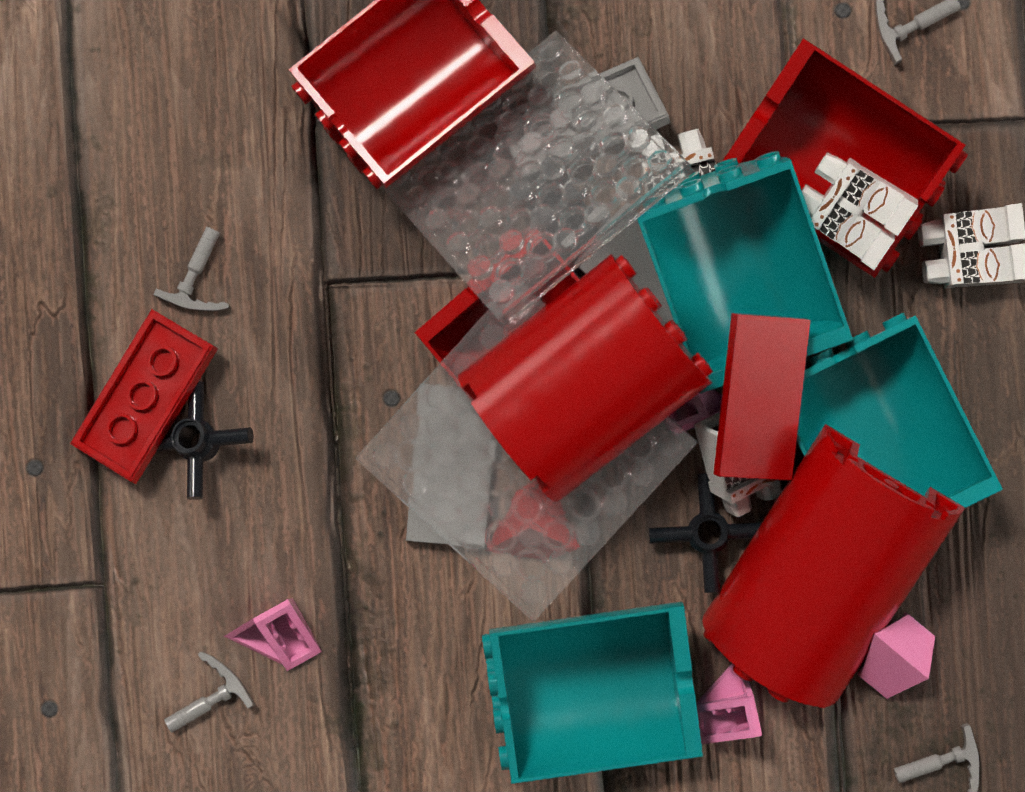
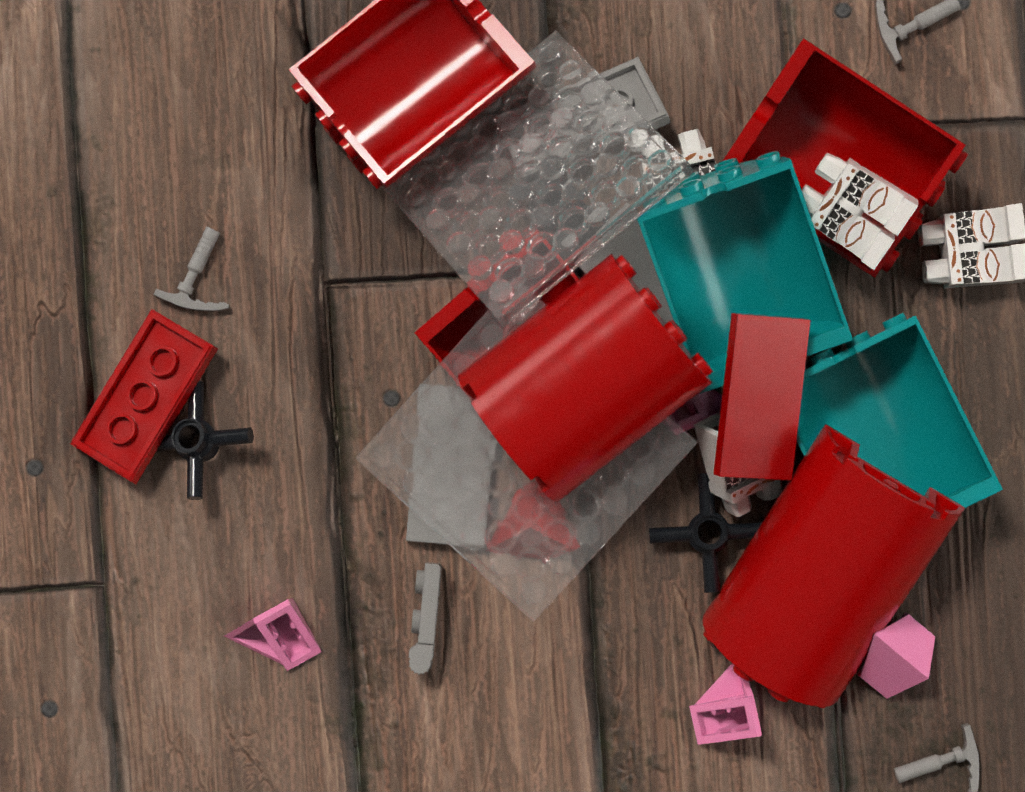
light grey piece [164,652,255,733] -> none
teal cylinder [482,601,703,784] -> none
none -> light grey hinge [408,562,442,675]

